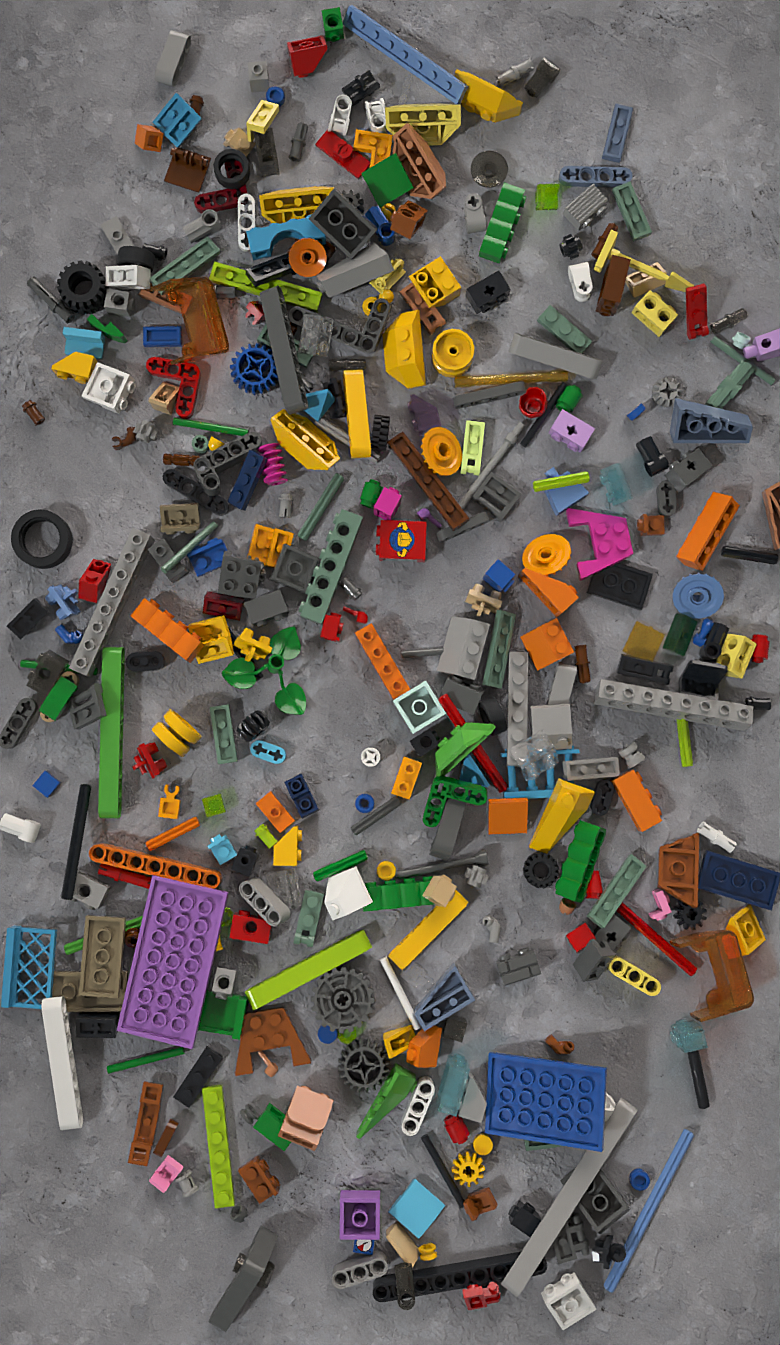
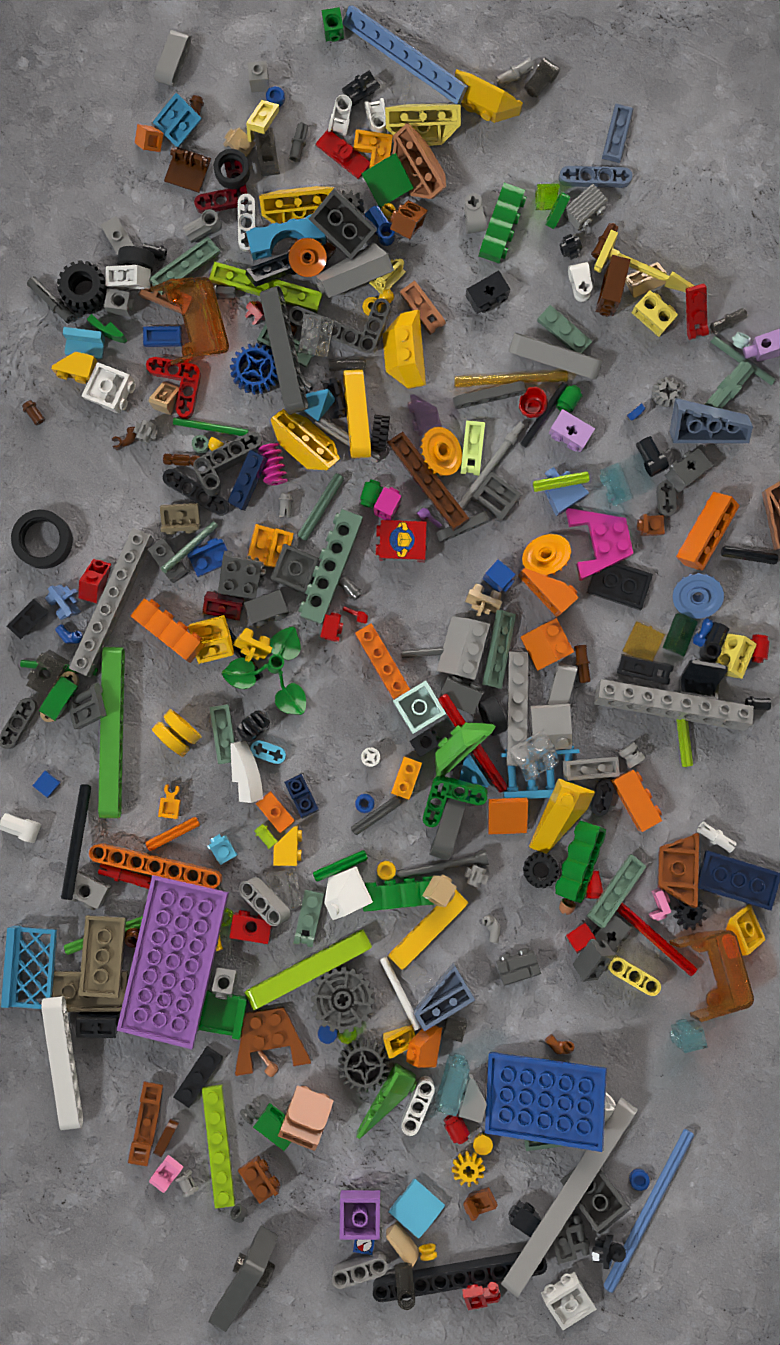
green bar [107,1047,185,1074] -> none
black plate [125,651,165,672] -> none
red hips [132,742,167,779] -> none
clear neon green plate [202,794,226,817] -> none
black brick [231,845,260,877] -> none
red slope [287,35,328,78] -> none
yellow slope [409,256,461,309] -> none
black bar [421,1134,465,1208] -> none
yellow wheel [432,329,474,378] -> none
clear smoke dish [471,151,508,188] -> none
sand green plate [612,182,652,242] -> none
black axle [687,1049,710,1109] -> none
none -> white slope [230,741,263,803]
none -> green beam [545,192,570,229]

